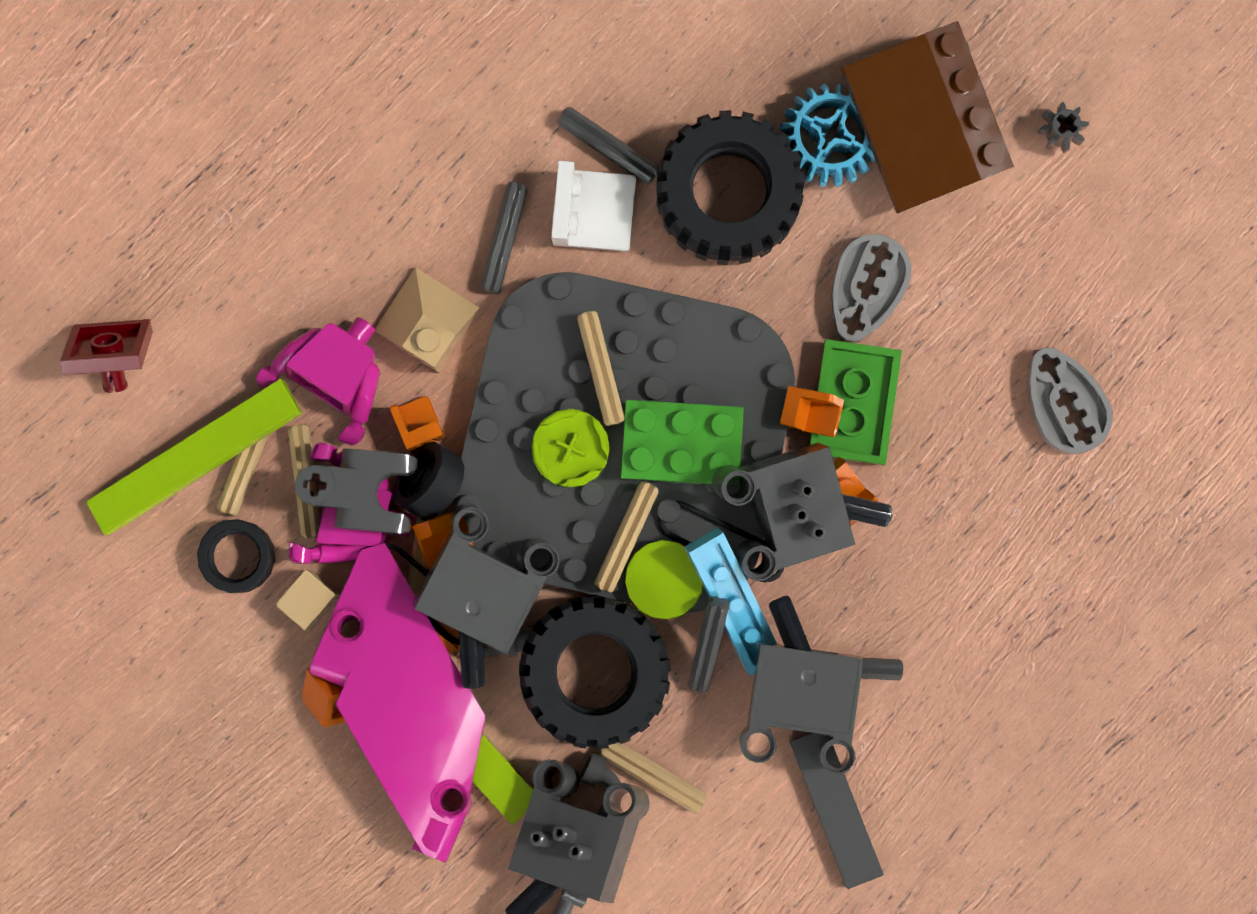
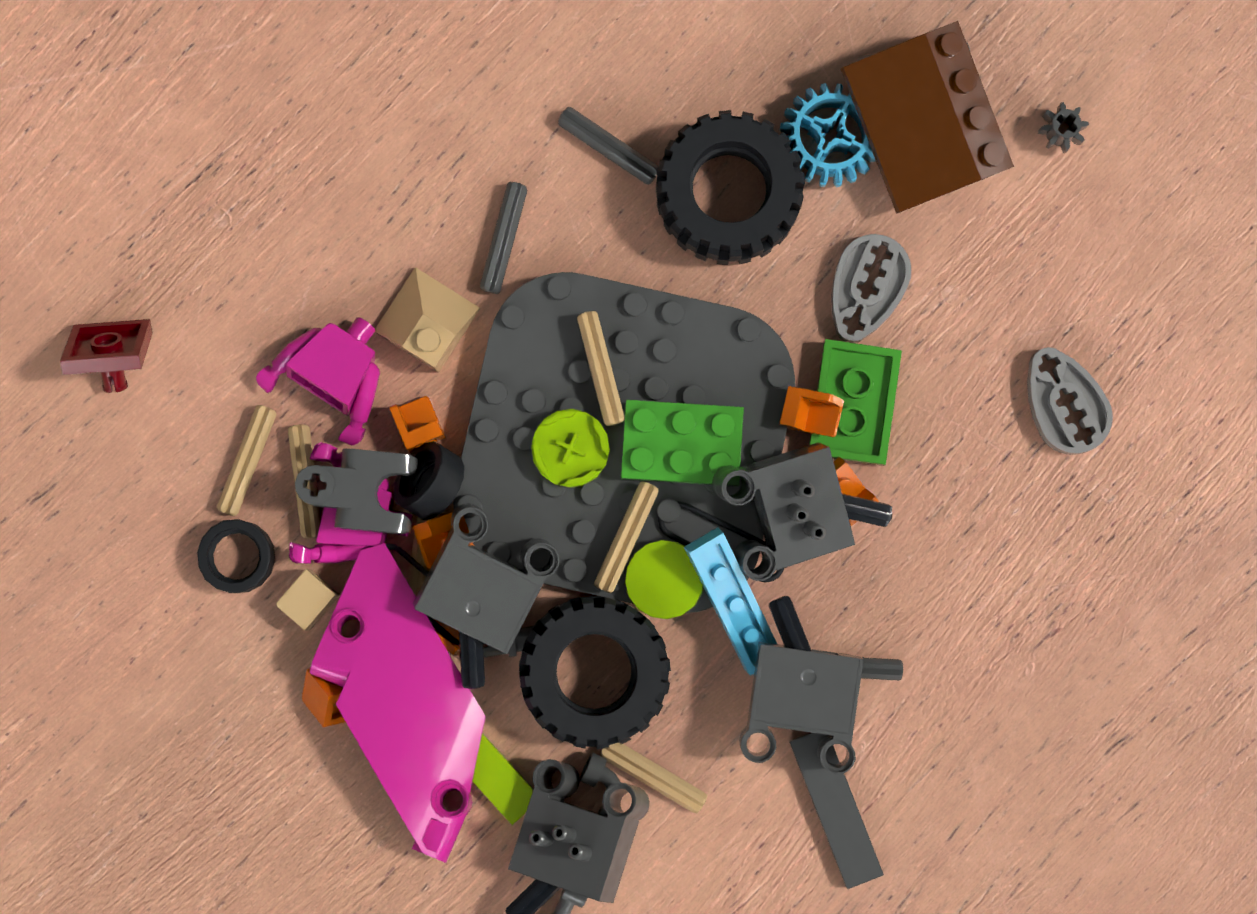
lime tile [86,379,303,536] -> none
white bracket [551,161,636,252] -> none
dark grey axle [688,596,730,694] -> none

